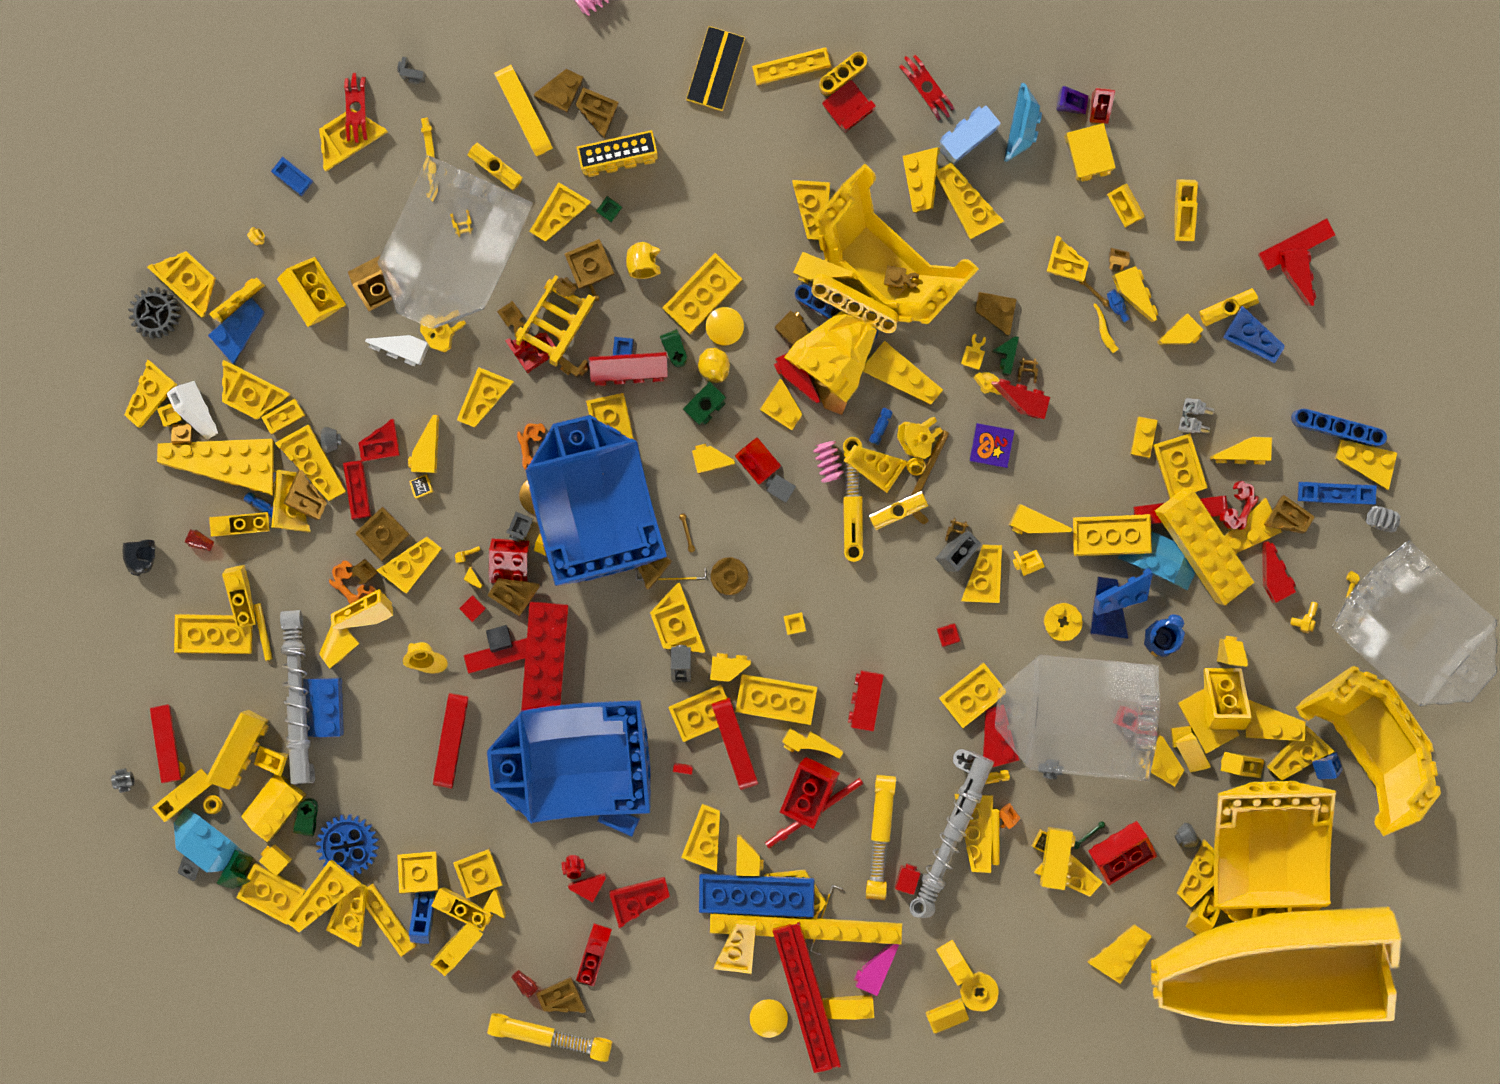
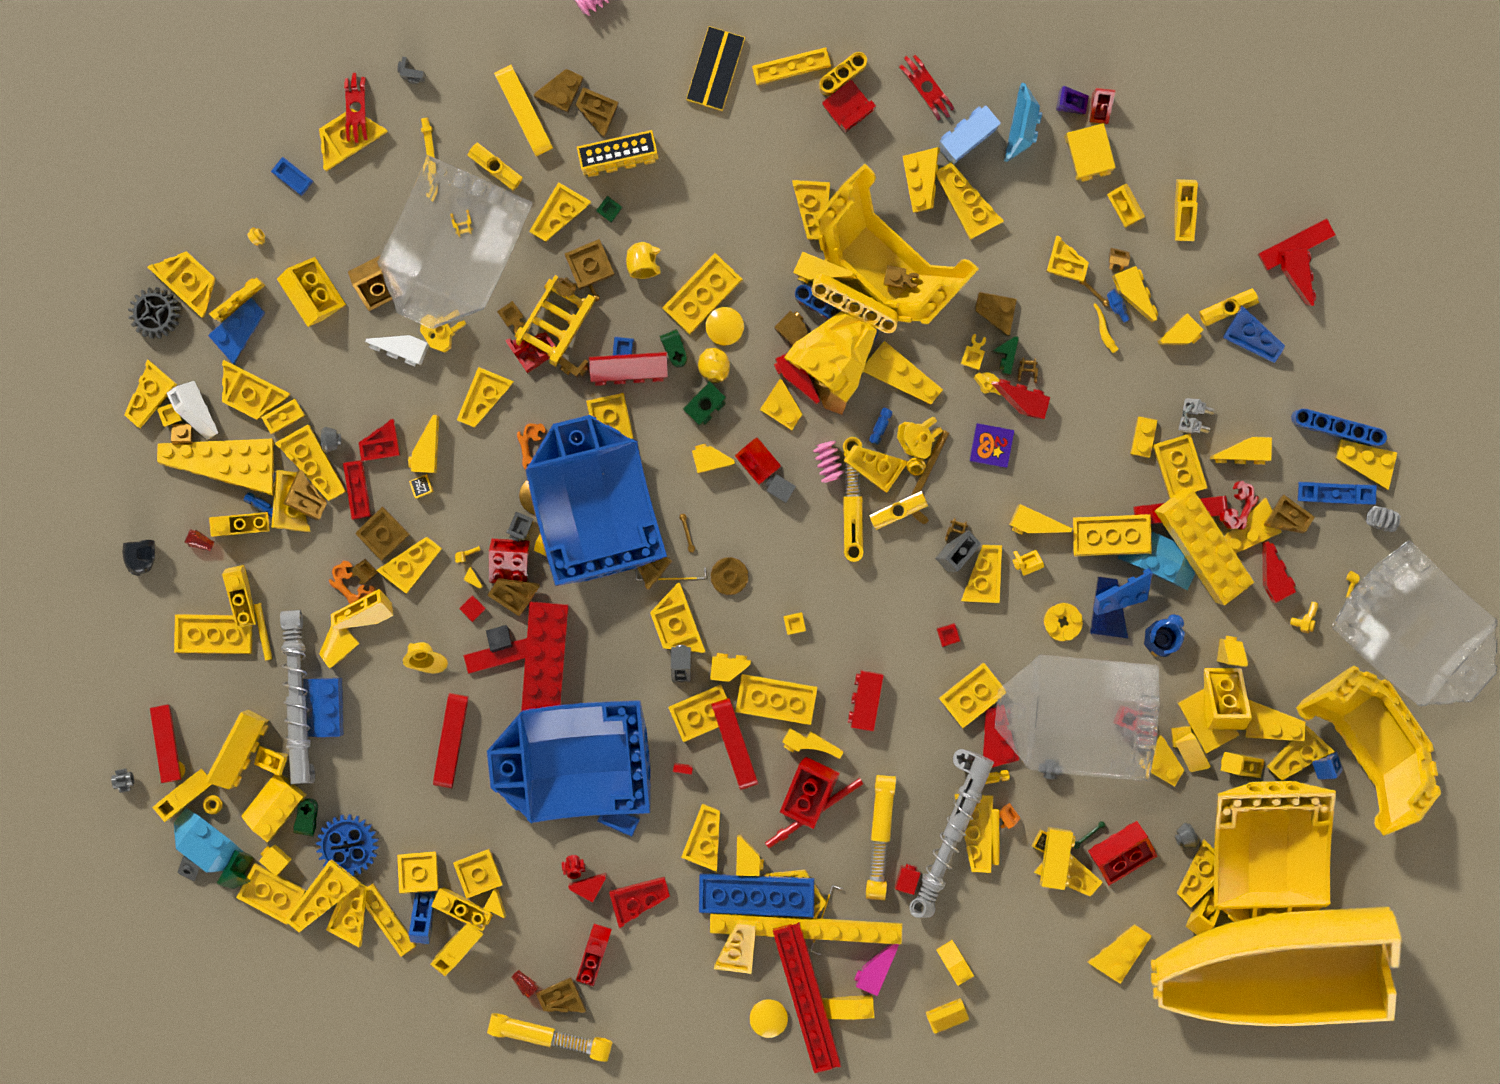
yellow plate [960,972,999,1012] -> none

